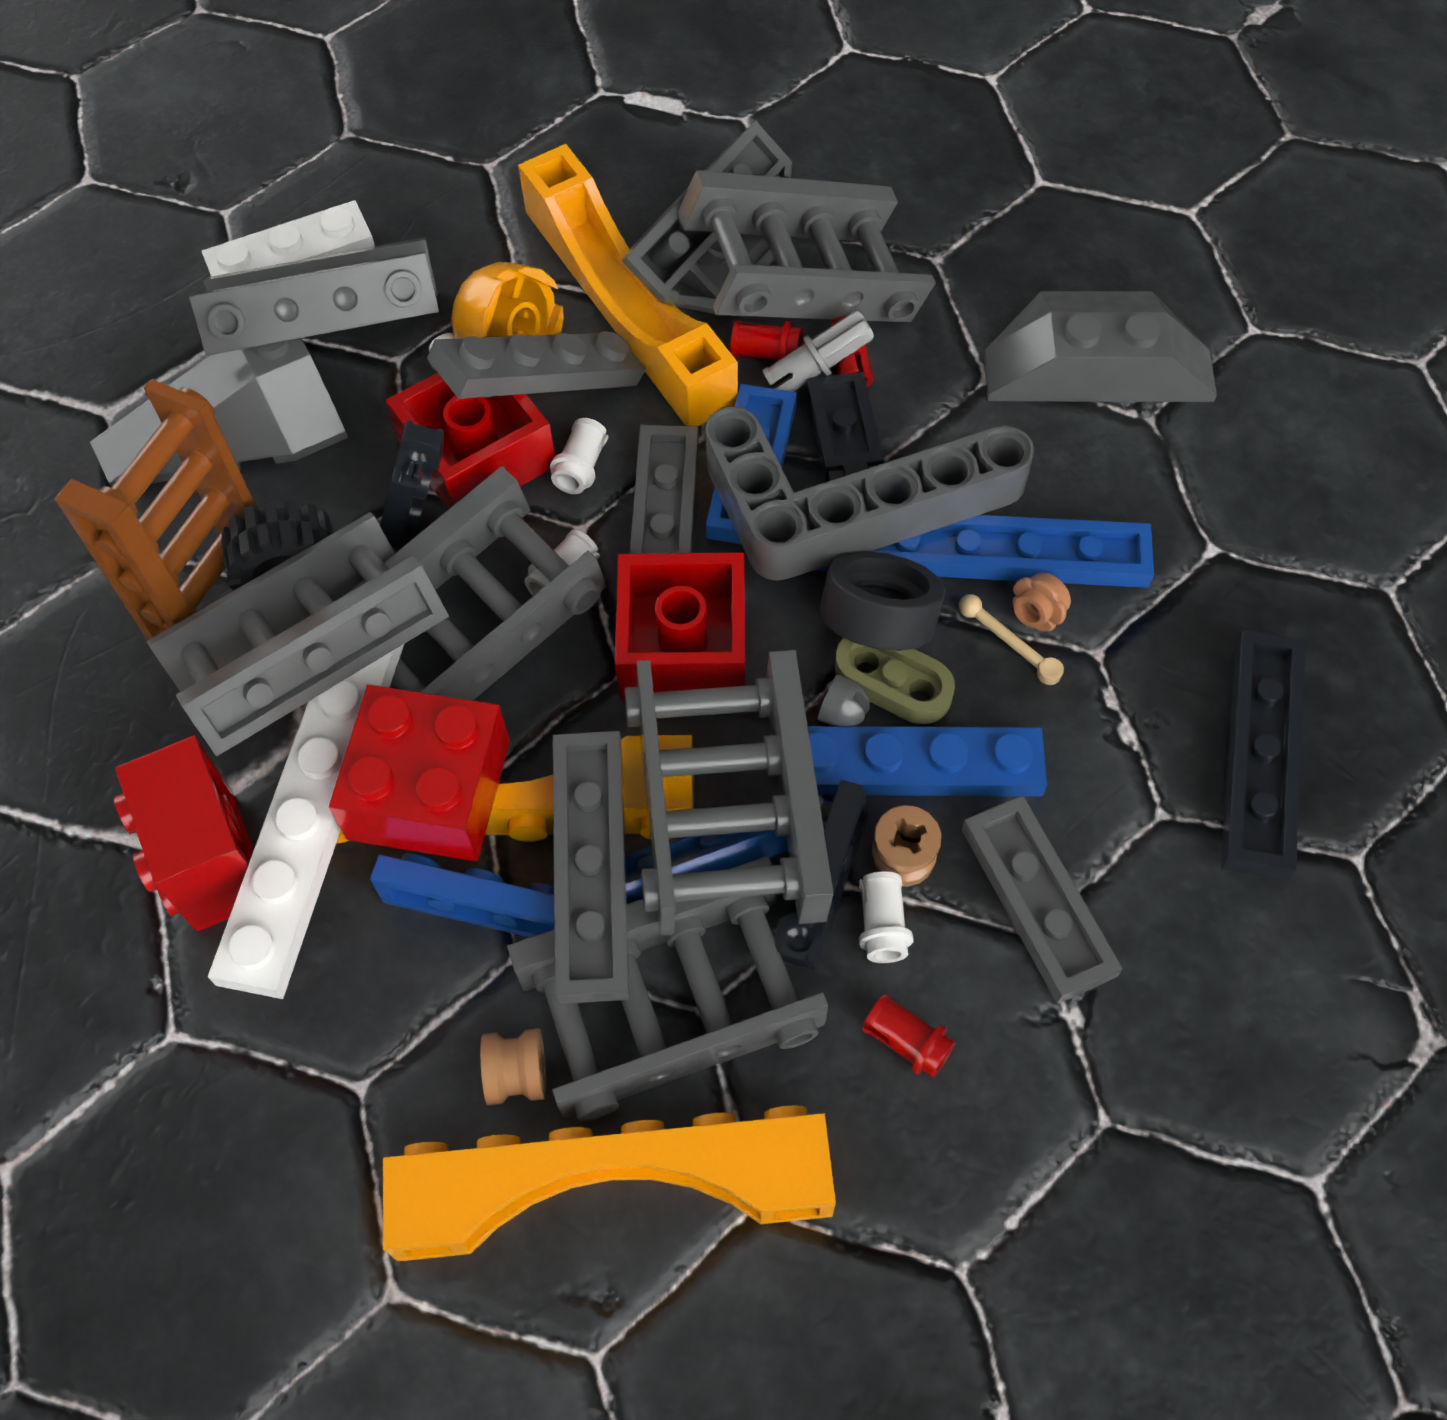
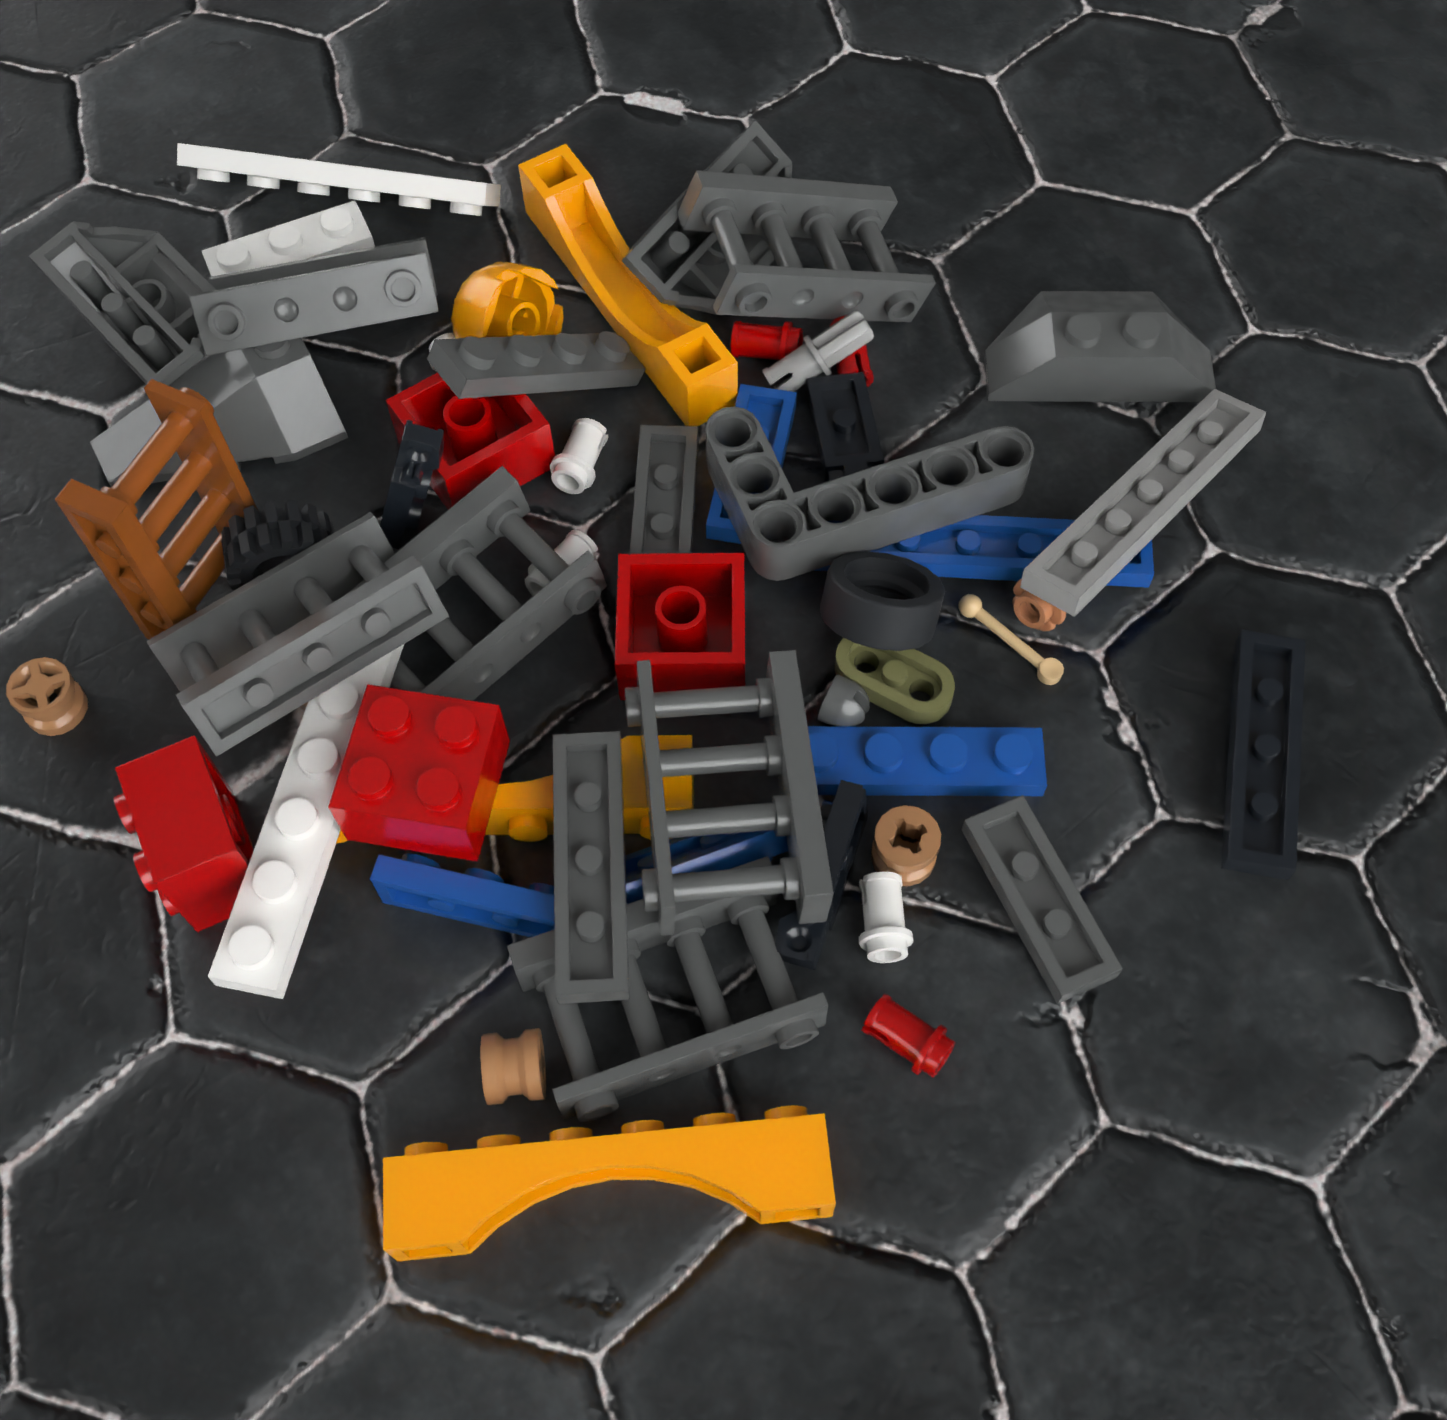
none -> medium nougat wheel [6,657,88,736]
none -> dark grey wedge [29,221,216,386]
none -> white plate [177,143,501,216]
none -> light grey plate [1020,389,1266,617]

